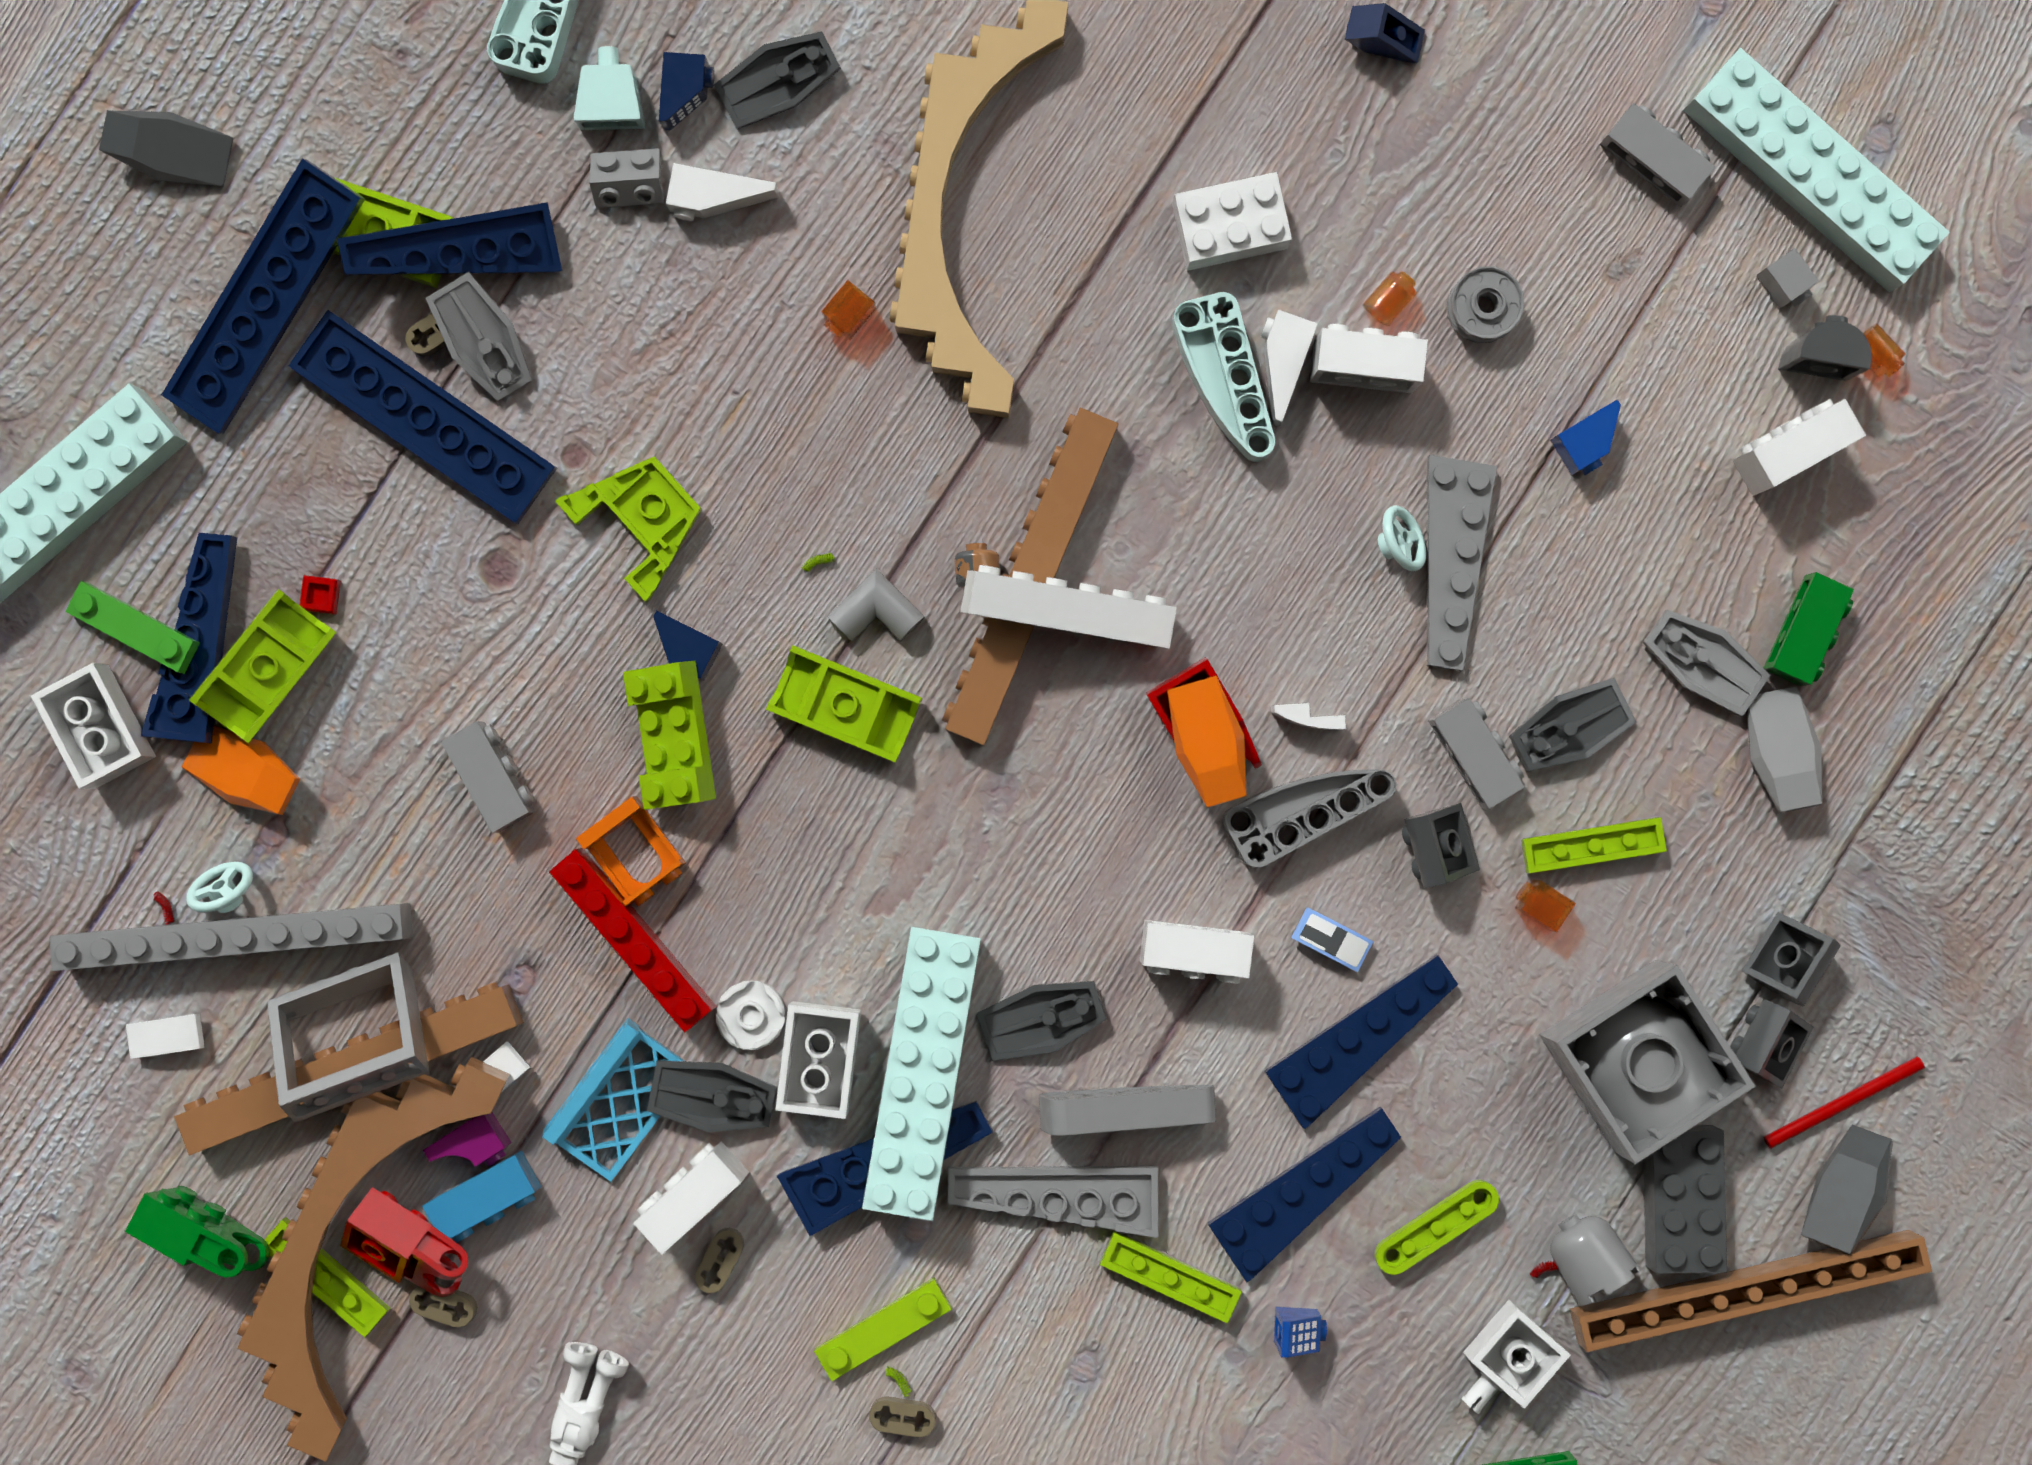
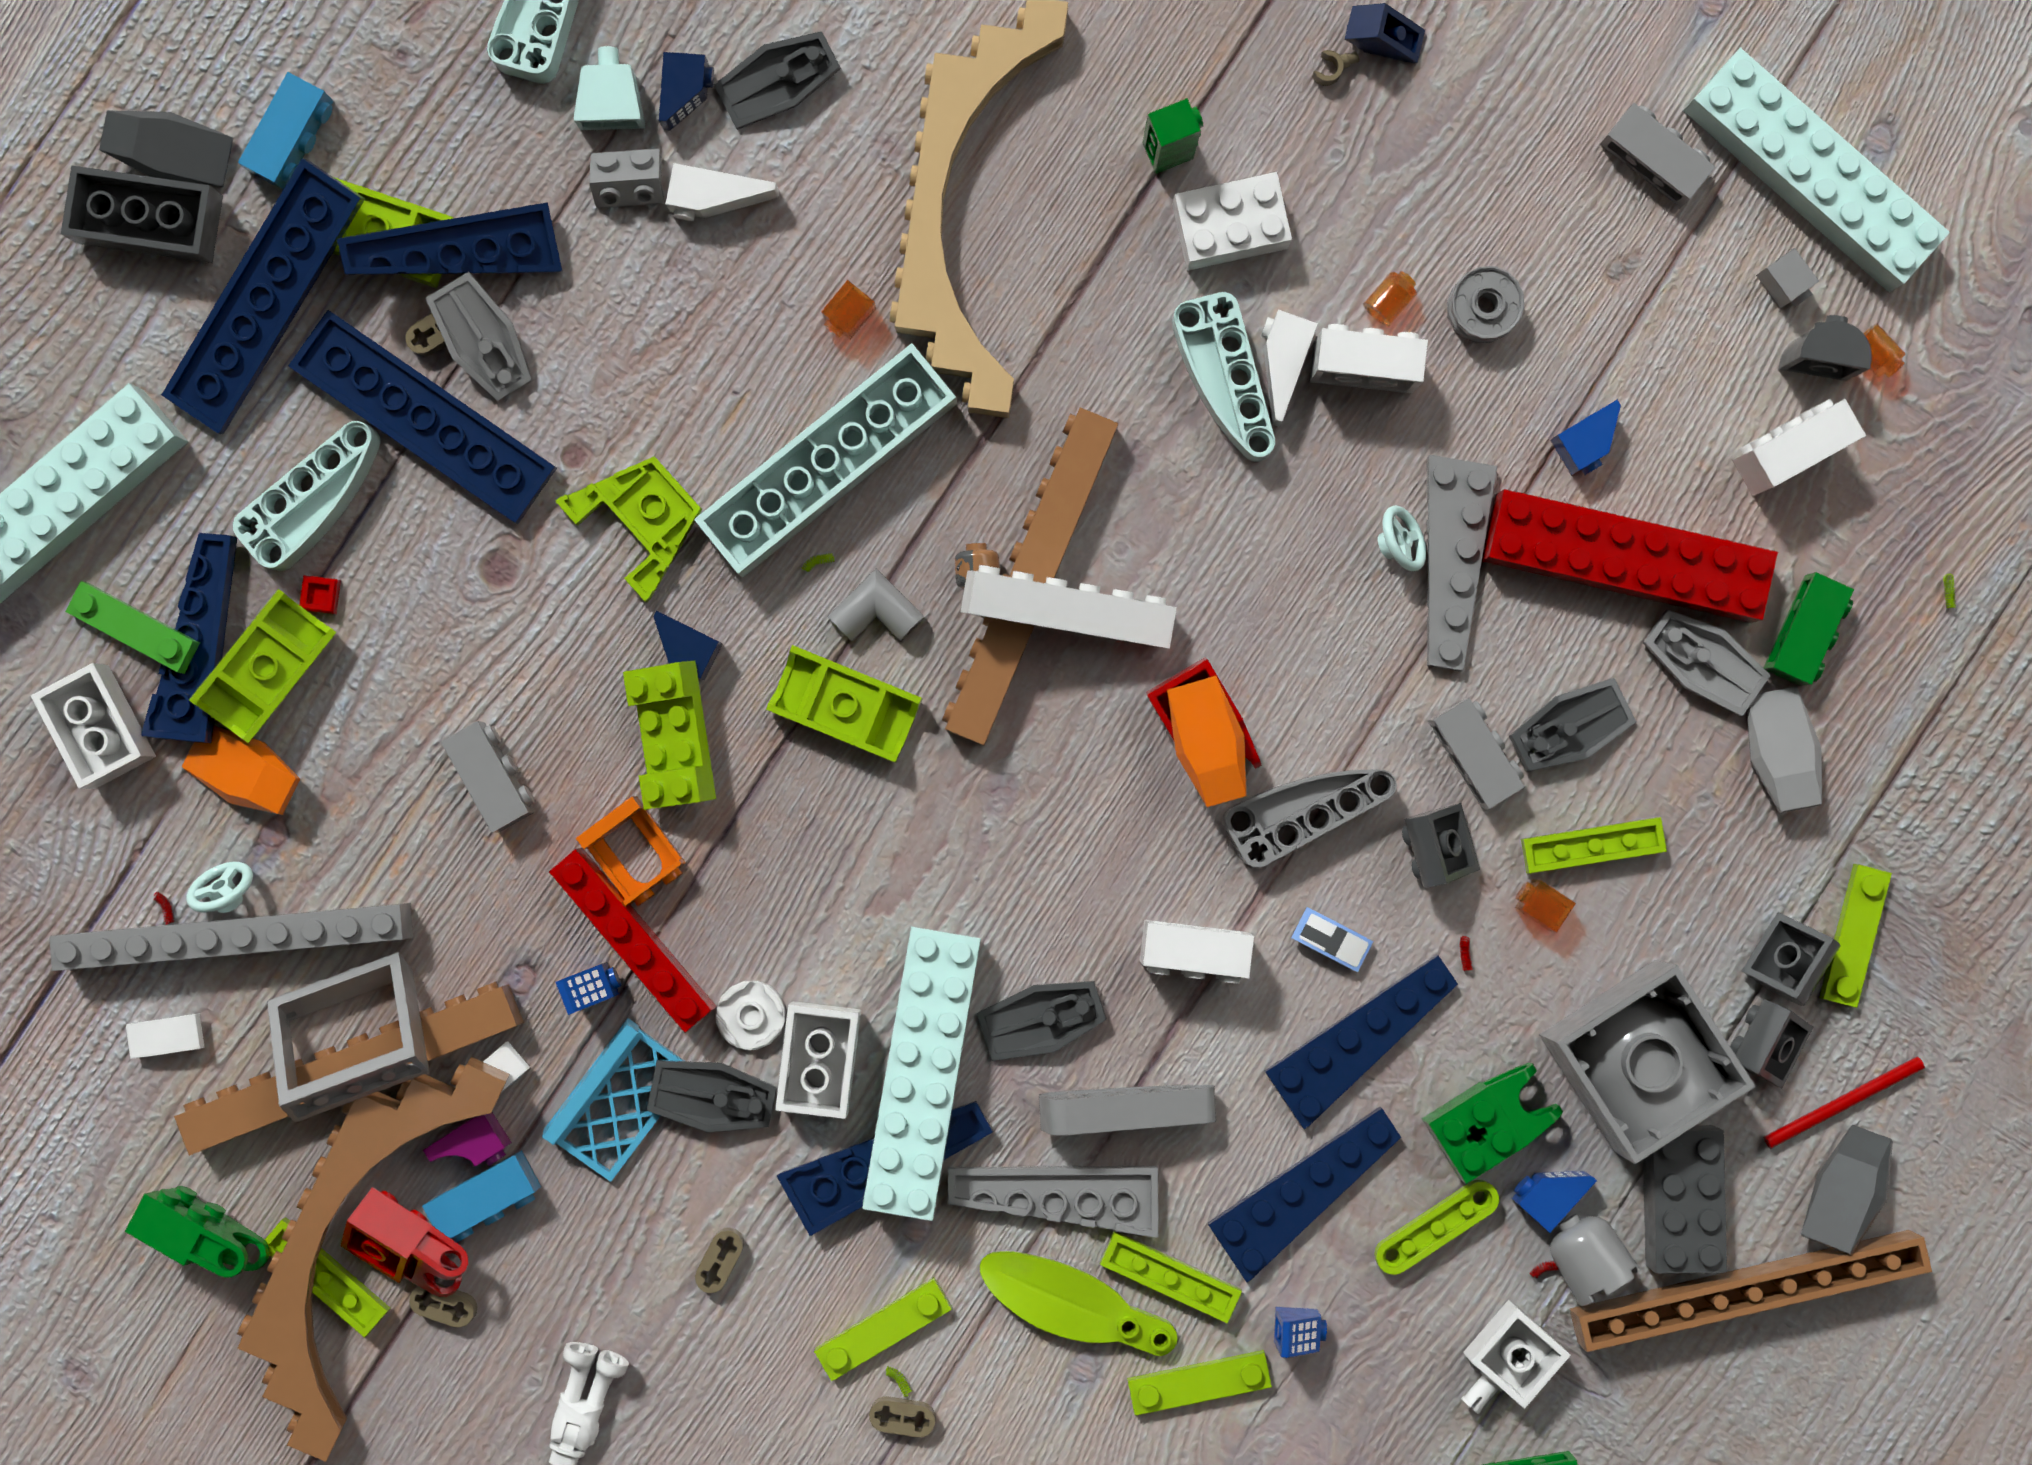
white brick [633,1141,749,1255] -> none
white slope [1271,703,1346,730] -> none
none -> dark grey brick [61,165,223,263]
none -> light aqua beam [232,421,381,571]
none -> dark azure brick [238,72,334,190]
none -> blue slope [556,962,621,1015]
none -> light aqua brick [694,343,957,578]
none -> lime plant [980,1251,1177,1356]
none -> lime plate [1127,1350,1272,1416]
none -> green brick [1142,98,1204,174]
none -> dark tan piece [1312,50,1359,86]
none -> green brick [1422,1063,1563,1184]
none -> red leg [1459,936,1473,971]
none -> red brick [1482,489,1778,623]
none -> blue slope [1512,1171,1597,1233]
none -> lime plate [1819,864,1892,1008]
none -> lime leg [1943,574,1957,608]

